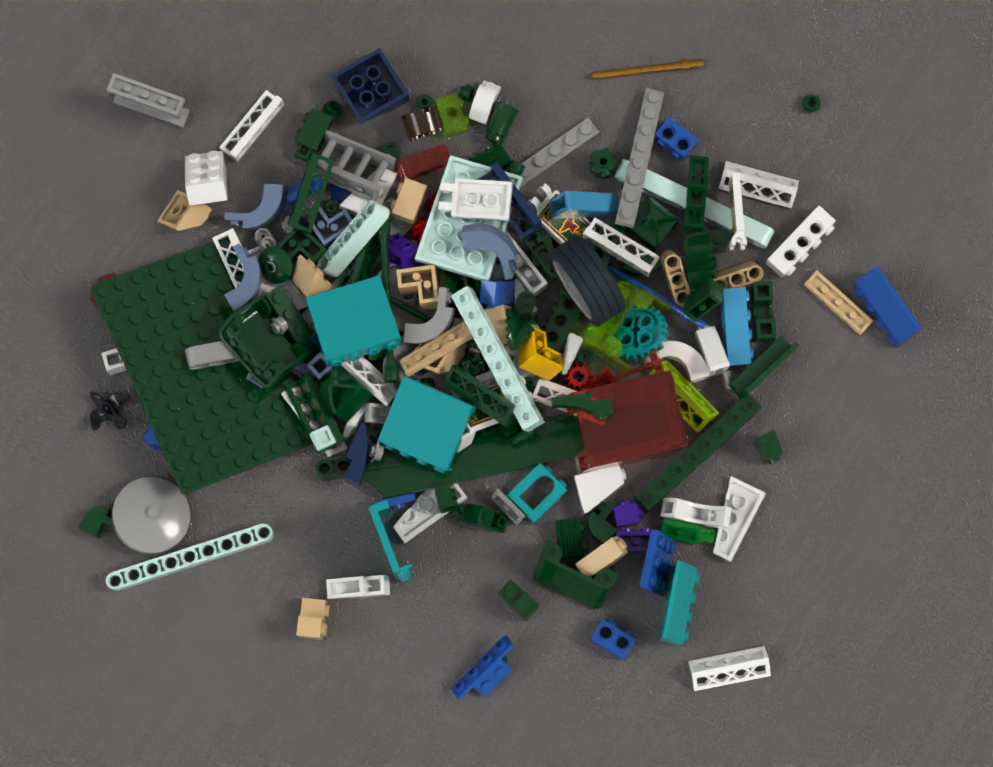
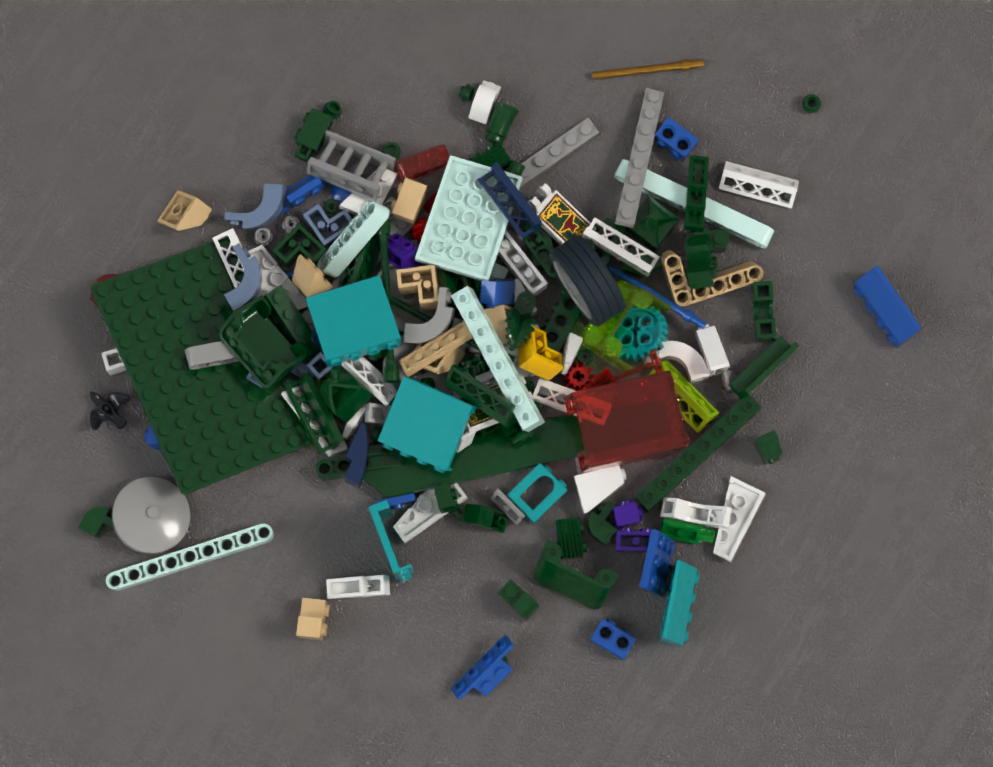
light grey fence [107,73,190,128] -> none
white brick [185,151,227,206] -> none
white fence [219,90,284,162] -> none
light grey plate [258,236,276,252] -> none
dark green dish [258,246,293,284] -> none
light grey plate [271,316,288,335] -> none
dark green fence [288,151,334,233] -> none
light aqua plate [309,425,336,451] -> none
dark blue slope [331,48,410,124] -> none
light grey plate [368,441,384,463] -> none
dark brown brick [401,105,444,141] -> none
dark green plate [415,94,434,110] -> none
clear neon green brick [435,92,470,138] -> none
white tile [438,178,513,221] -> none
sand blue arch [461,224,517,280] -> none
dark azure slope [549,191,620,219] -> none
dark green slope [551,393,613,421] -> none
tan slope [575,536,628,578] -> none
dark green brick [589,148,617,179] -> none
dark green brick [684,278,723,322] -> none
white fence [688,646,771,691] -> none
dark azure brick [720,287,754,366] -> none
white tile [728,174,747,251] -> none
white brick [766,206,836,278] -> none
tan tile [804,270,873,335] -> none

